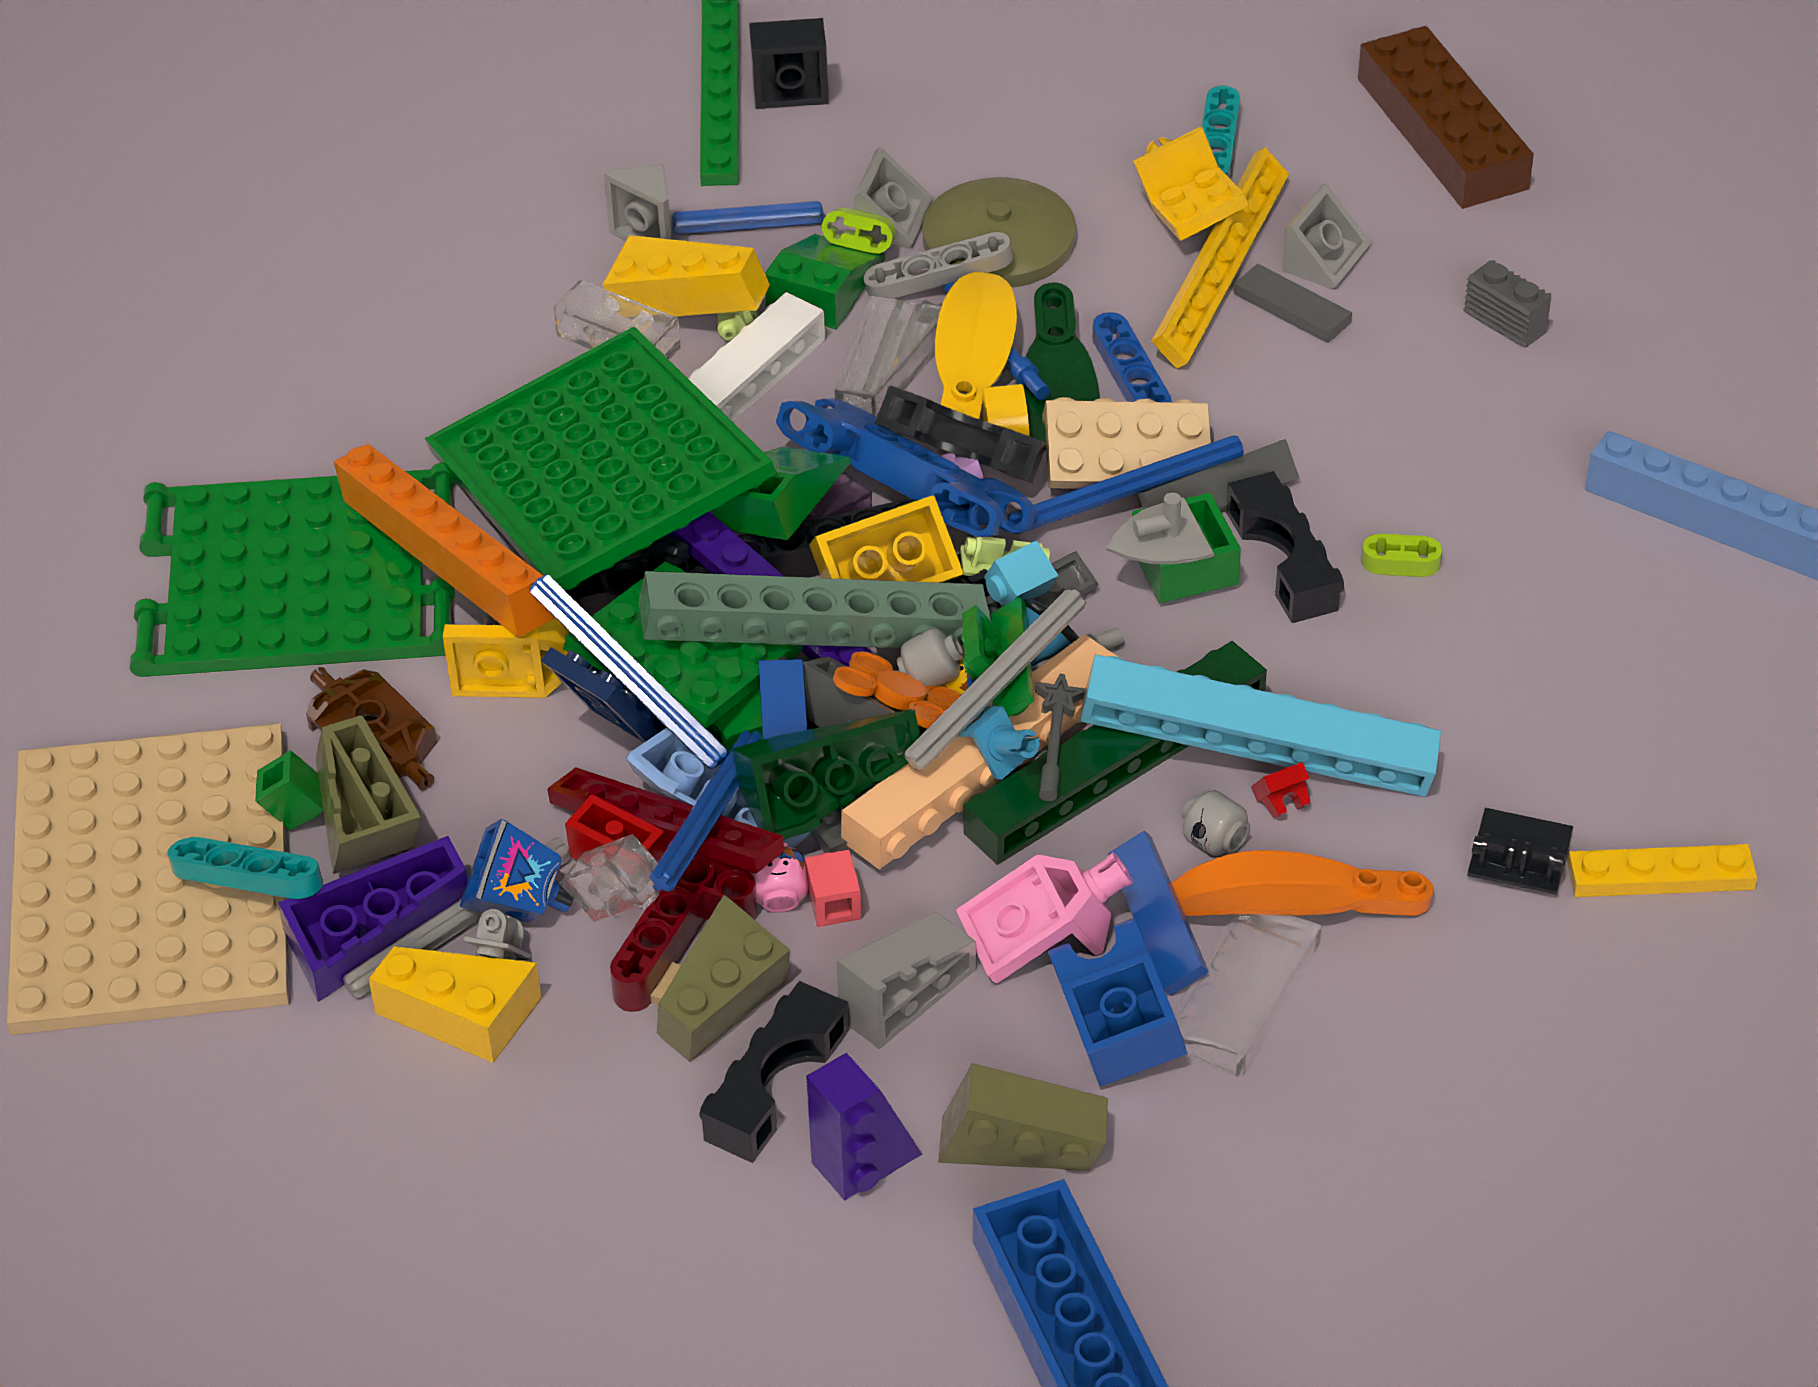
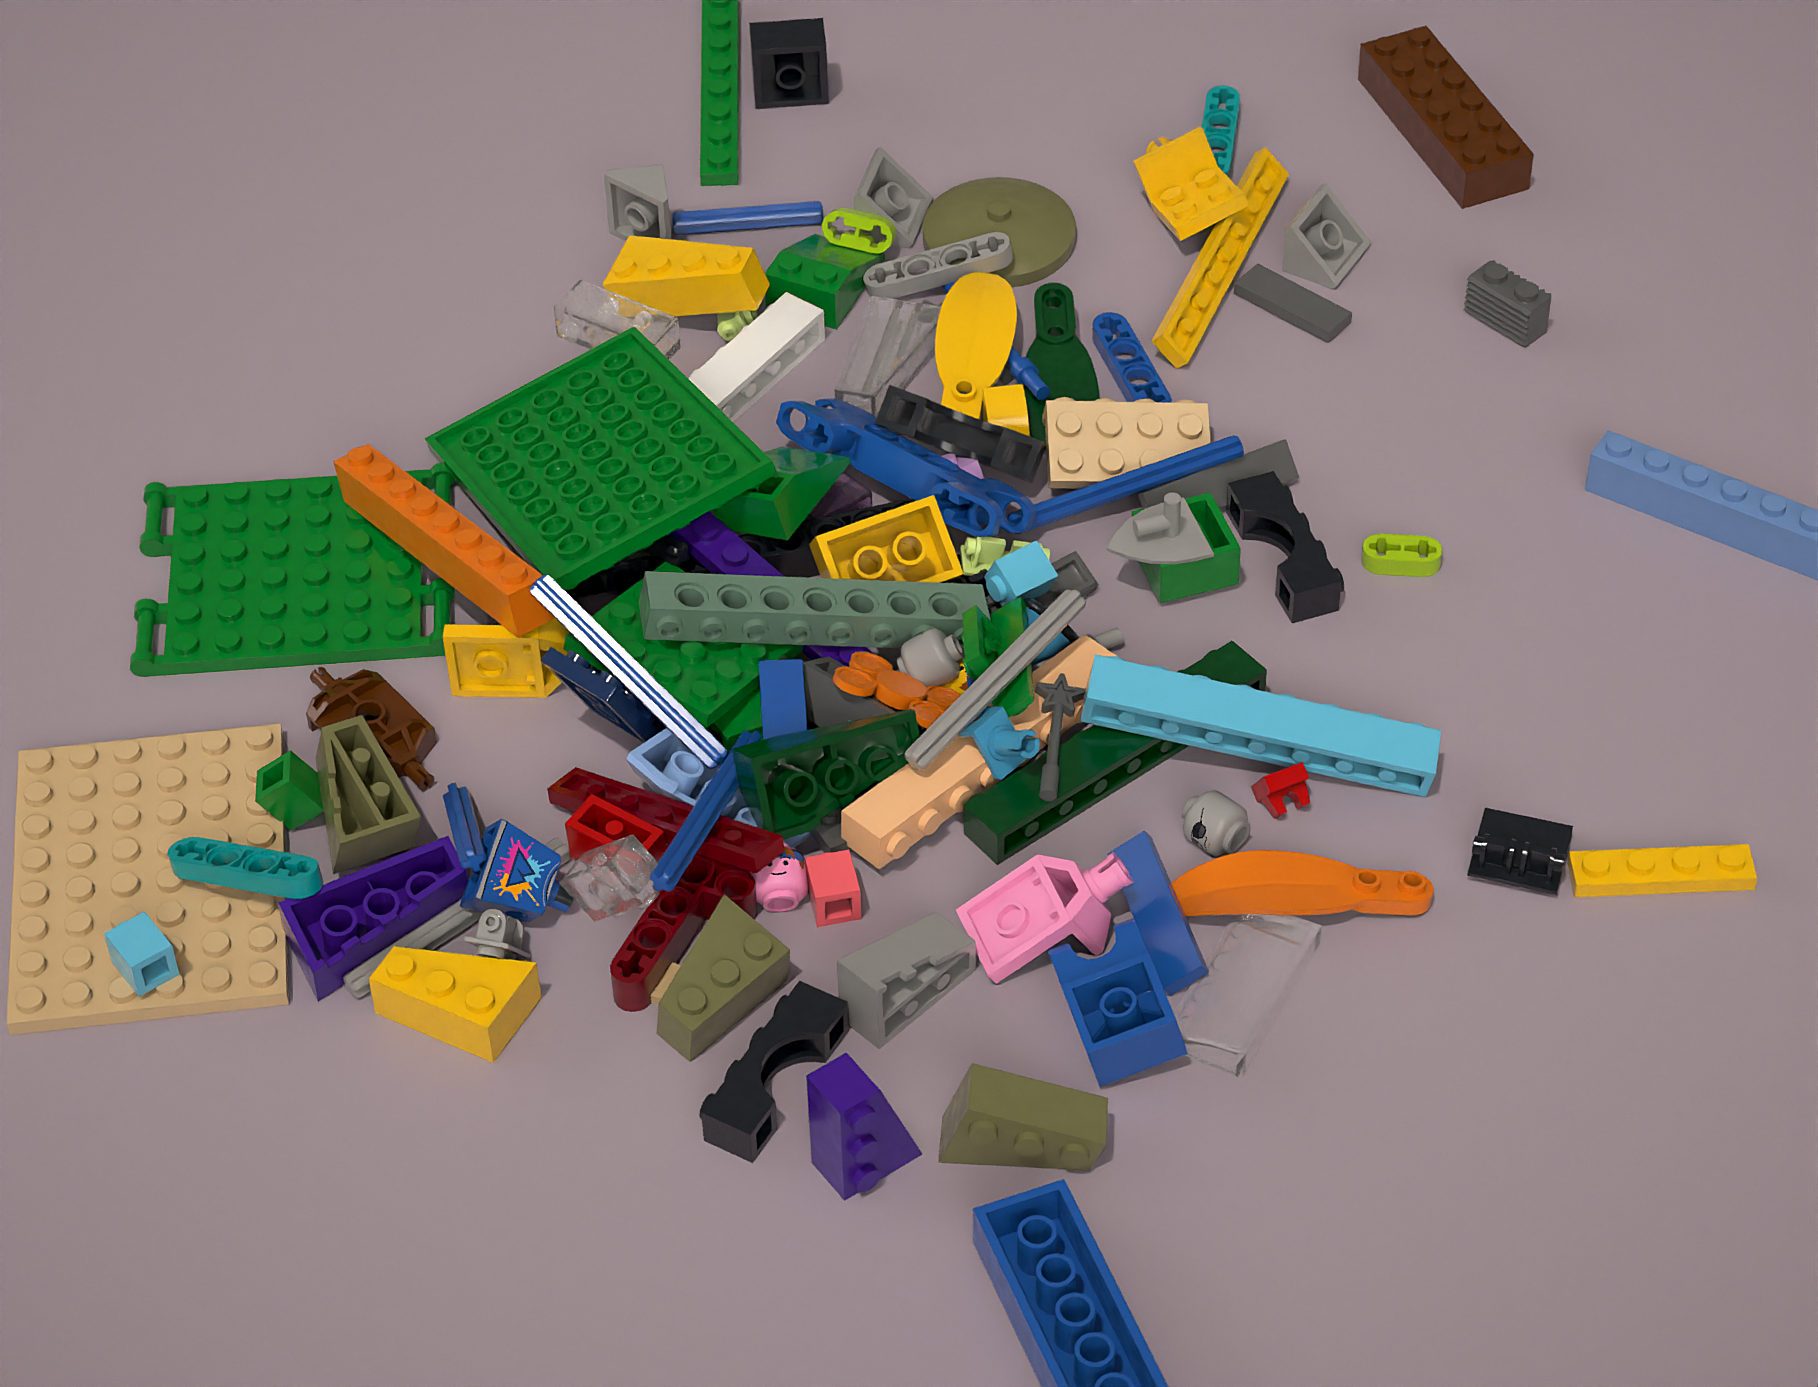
none -> medium azure brick [104,911,179,997]
none -> blue axle [443,782,487,873]

